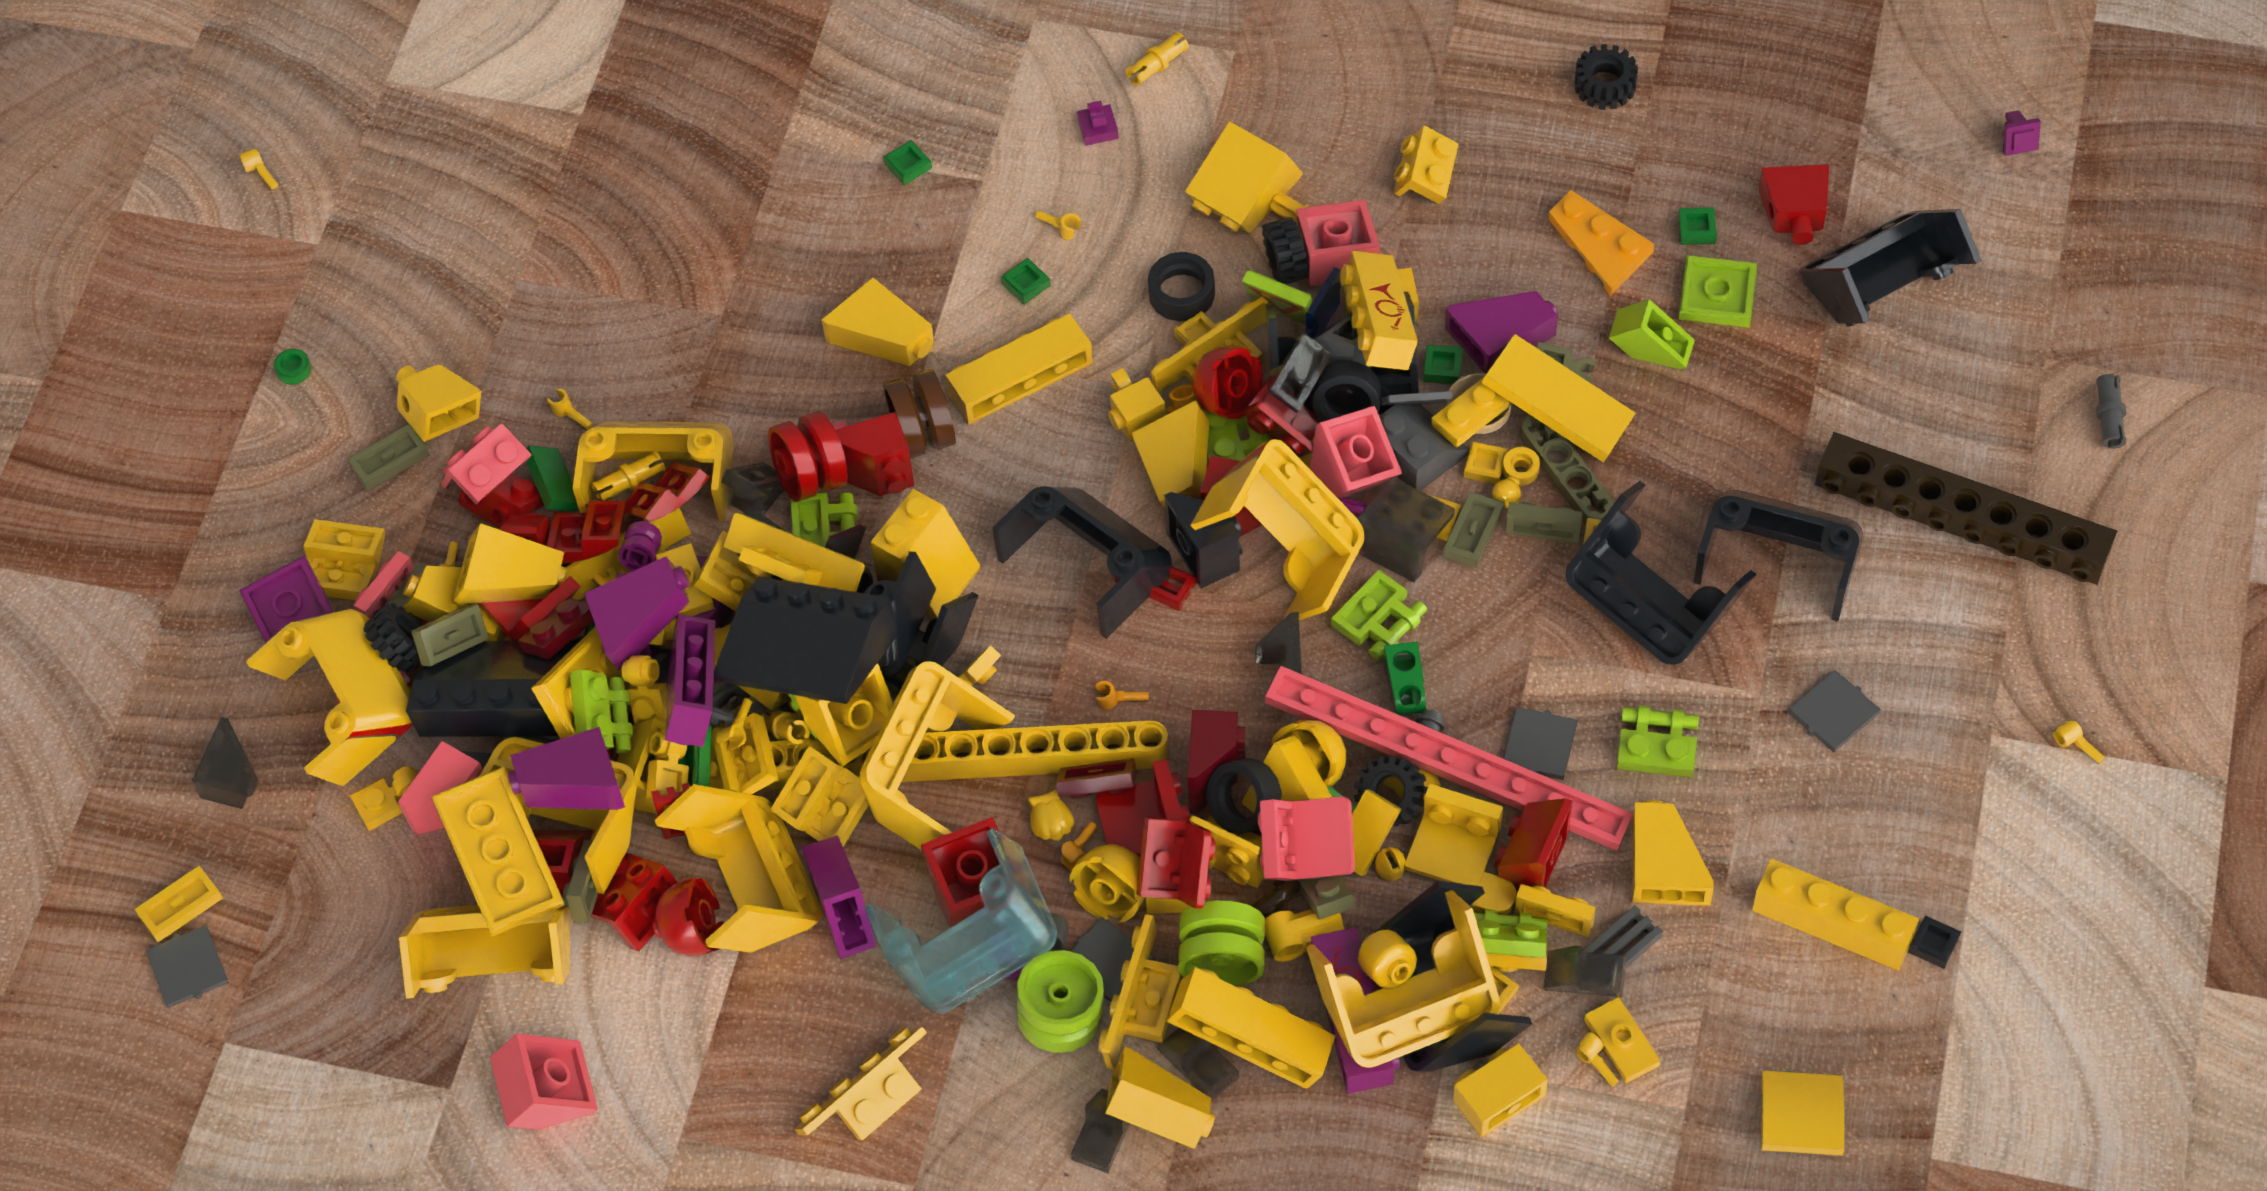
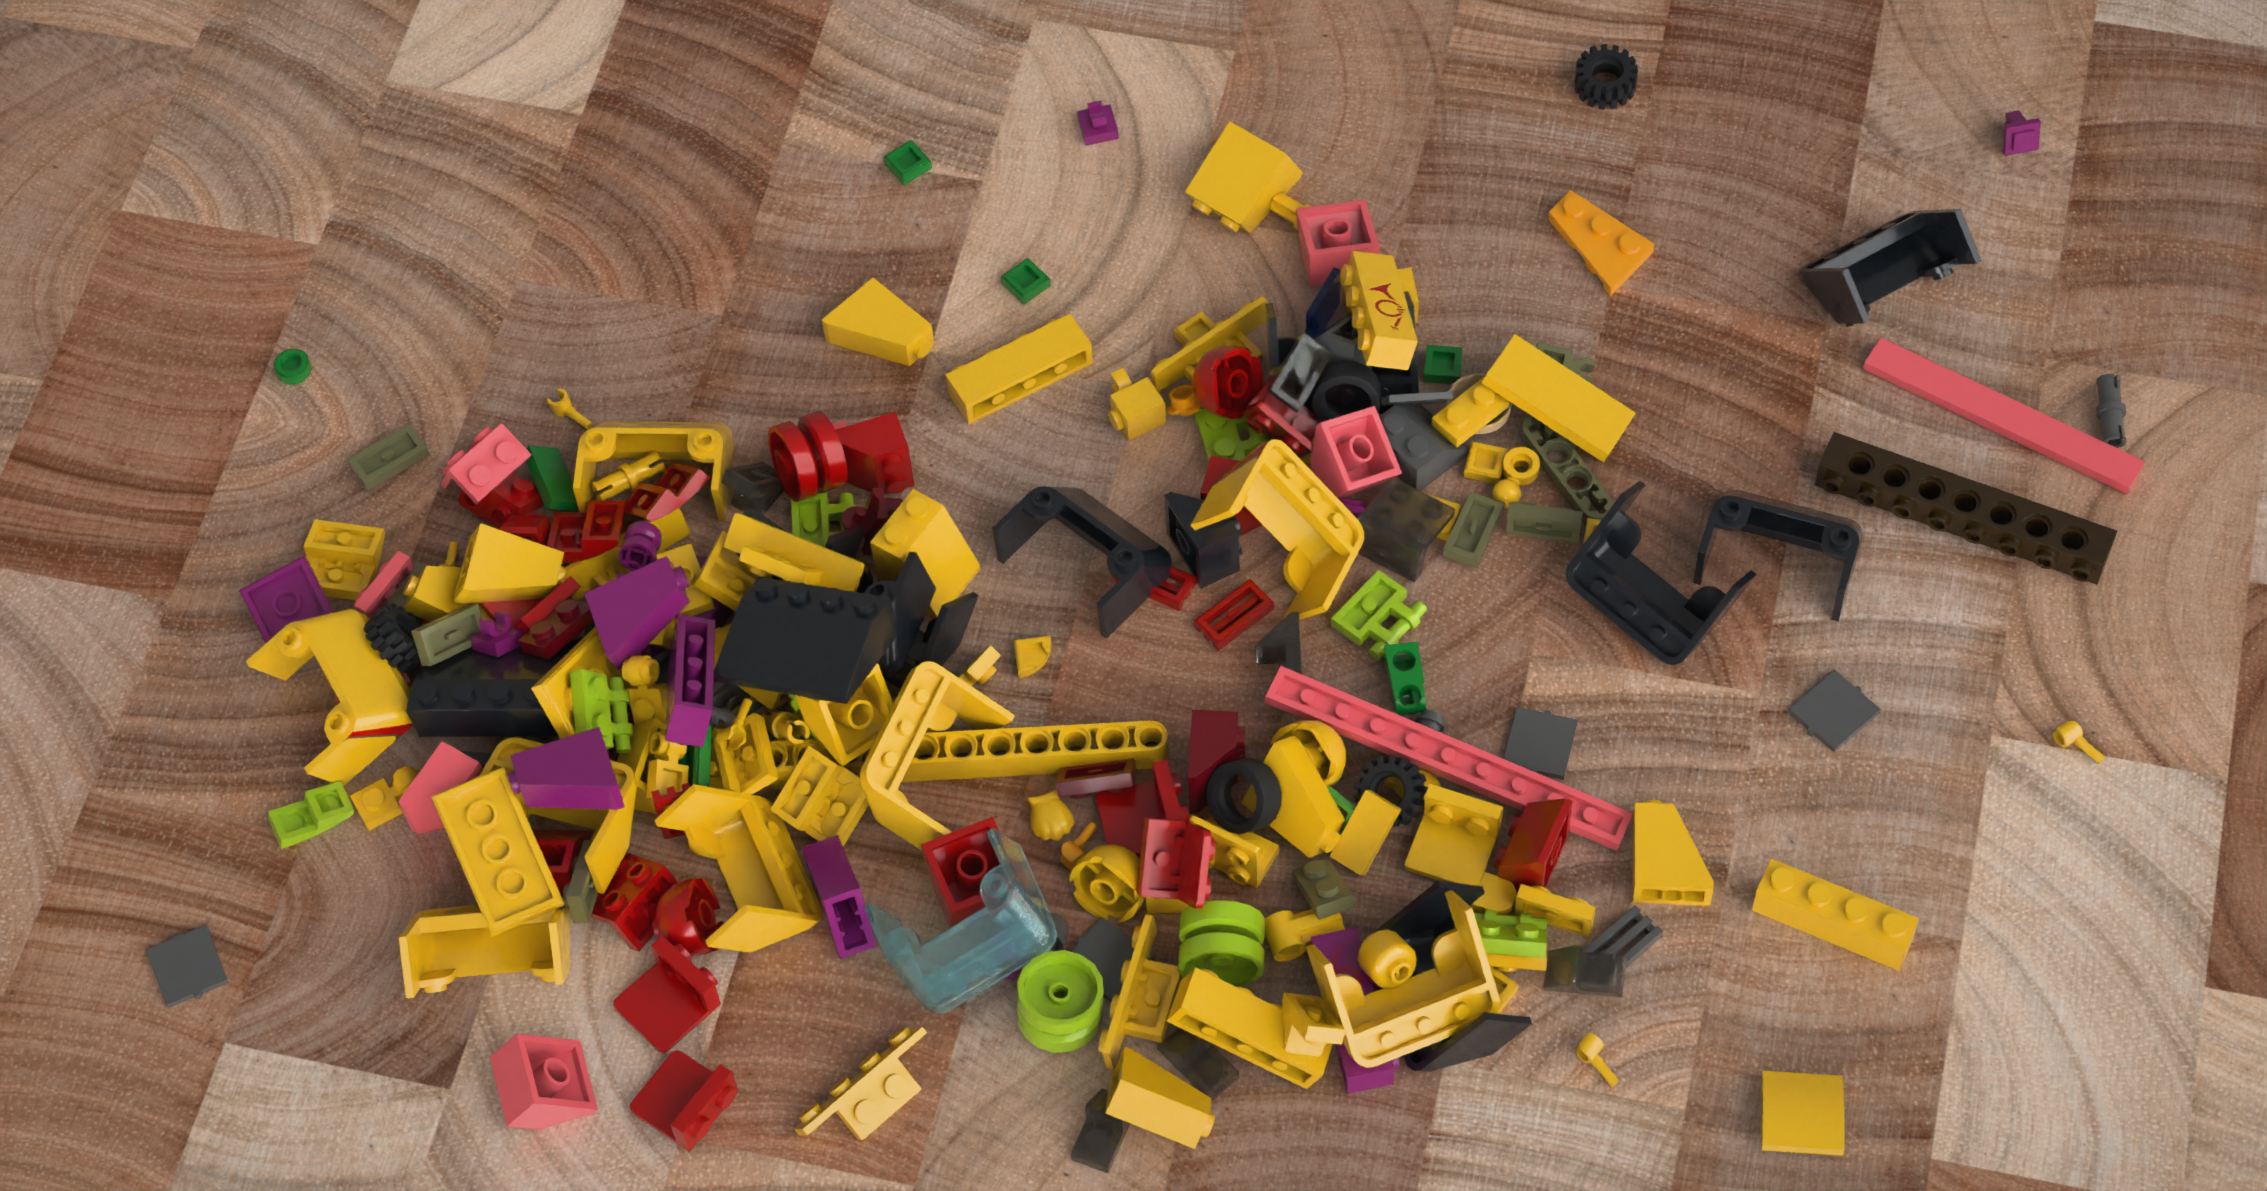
yellow plate [134,865,223,942] -> none
clear smoke slope [192,717,257,809] -> none
yellow hand [239,149,278,189] -> none
yellow torso [396,365,481,442] -> none
reddish brown wheel [883,369,956,458] -> none
yellow hand [1035,210,1081,240] -> none
light orange hand [1095,681,1149,710] -> none
yellow pin [1125,31,1189,86] -> none
yellow slope [1131,400,1210,508] -> none
black tyre [1148,252,1215,321] -> none
lime tile [1242,270,1322,329] -> none
dark brown arm [1251,880,1299,918] -> none
coral bracket [1258,796,1355,881] -> none
black tyre [1262,217,1309,284] -> none
yellow hinge [1375,847,1406,881] -> none
yellow bracket [1394,125,1459,204] -> none
magenta slope [1445,291,1558,374] -> none
yellow brick [1453,1043,1548,1138] -> none
yellow plate [1584,997,1661,1084] -> none
lime slope [1609,299,1695,370] -> none
lime plate [1617,705,1699,778] -> none
green tile [1678,207,1717,245] -> none
lime tile [1678,255,1757,328] -> none
red torso [1759,164,1829,245] -> none
black tile [1908,915,1961,969] -> none
none -> lime slope [268,781,354,849]
none -> magenta tile [470,611,524,658]
none -> red bracket [613,935,721,1053]
none -> red bracket [630,1050,738,1152]
none -> dark red hips [841,488,903,555]
none -> yellow tile [1014,635,1051,678]
none -> red tile [1194,579,1274,651]
none -> yellow slope [1282,992,1346,1056]
none -> coral tile [1863,337,2145,495]

